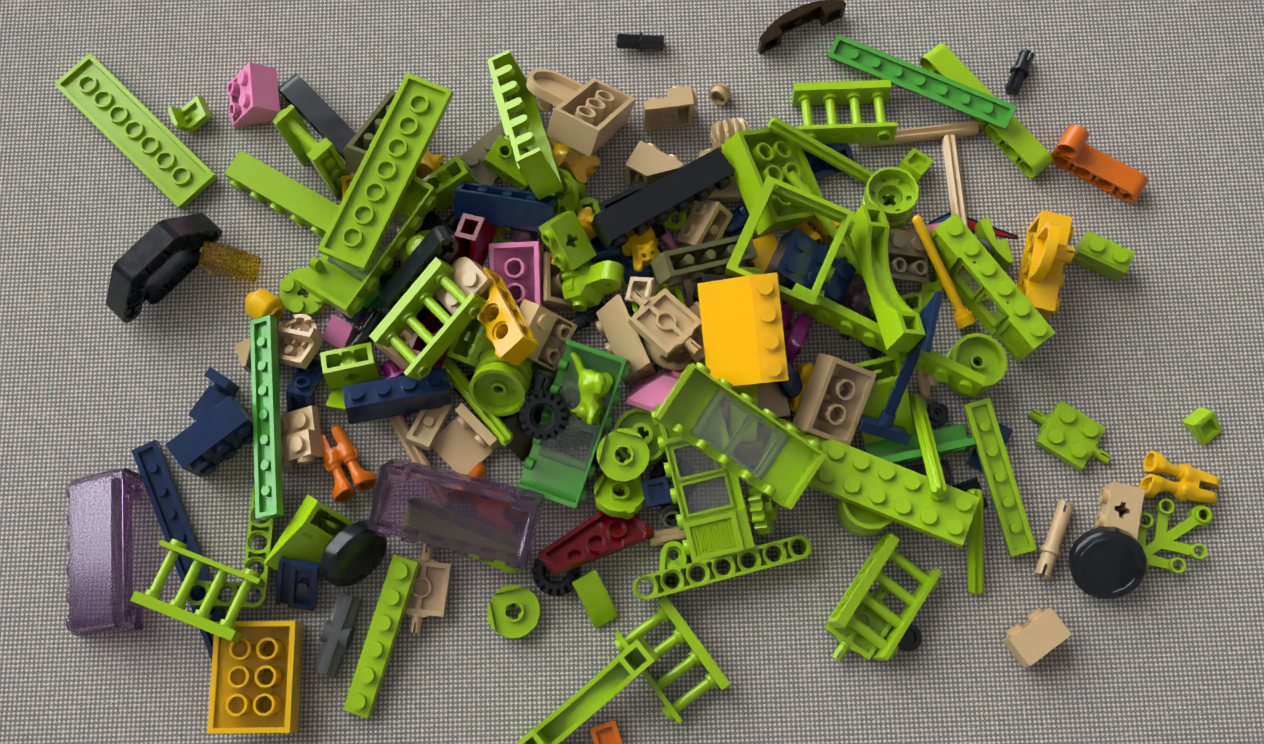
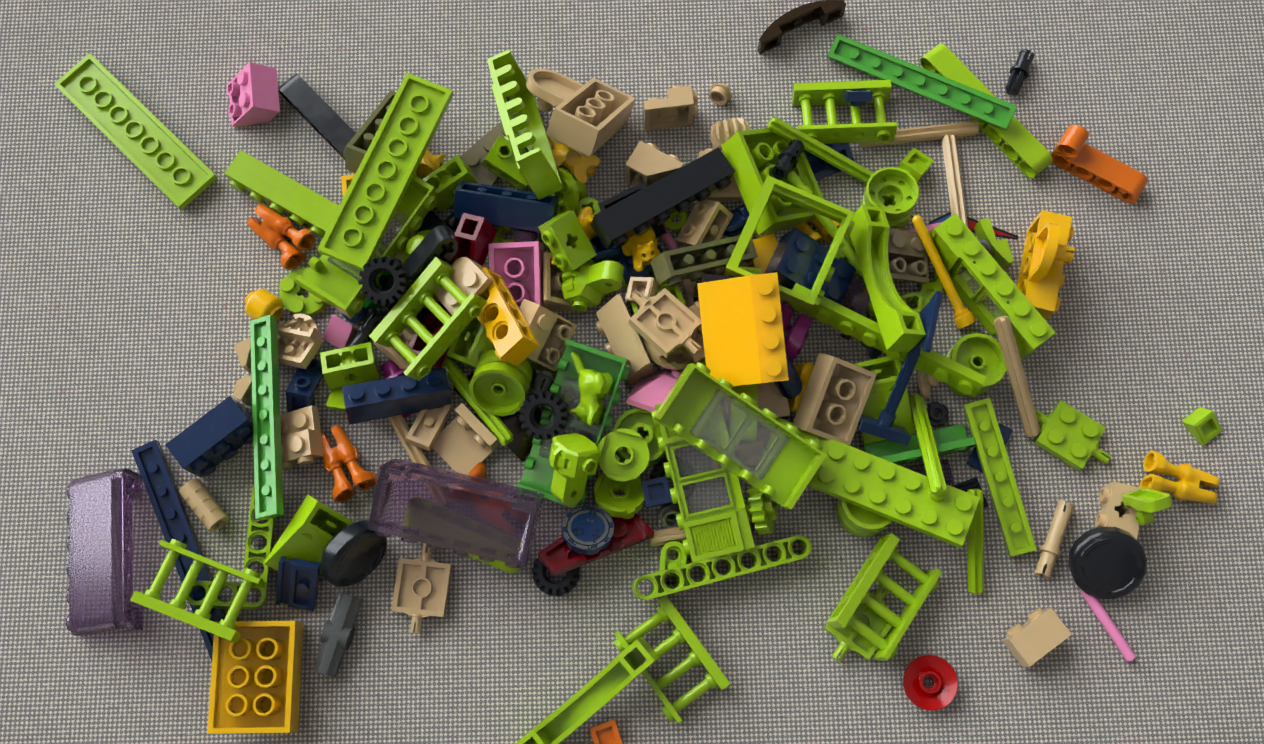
black piece [106,213,222,323] -> none
lime bracket [167,95,212,133] -> none
dark blue bracket [189,367,240,420] -> none
clear yellow slope [198,241,261,282] -> none
lime fence [272,104,350,200] -> none
lime plate [343,554,421,719] -> none
lime plate [487,585,541,639] -> none
black axle [568,301,605,334] -> none
lime slope [571,569,618,629] -> none
black axle [616,32,664,52] -> none
black tile [898,624,922,651] -> none
lime brick [1072,231,1135,282] -> none
lime plant [1137,498,1213,574] -> none
none -> tan axle [179,478,229,532]
none -> tan plate [232,374,252,406]
none -> orange piece [246,203,315,270]
none -> black tyre [358,256,411,305]
none -> lime piece [549,433,600,506]
none -> tile [561,505,614,555]
none -> black pin [772,139,804,180]
none -> dark blue plate [844,89,873,106]
none -> red dish [903,655,958,710]
none -> tan axle [994,316,1040,437]
none -> bright pink piece [1080,590,1136,662]
none -> lime piece [1122,488,1173,526]

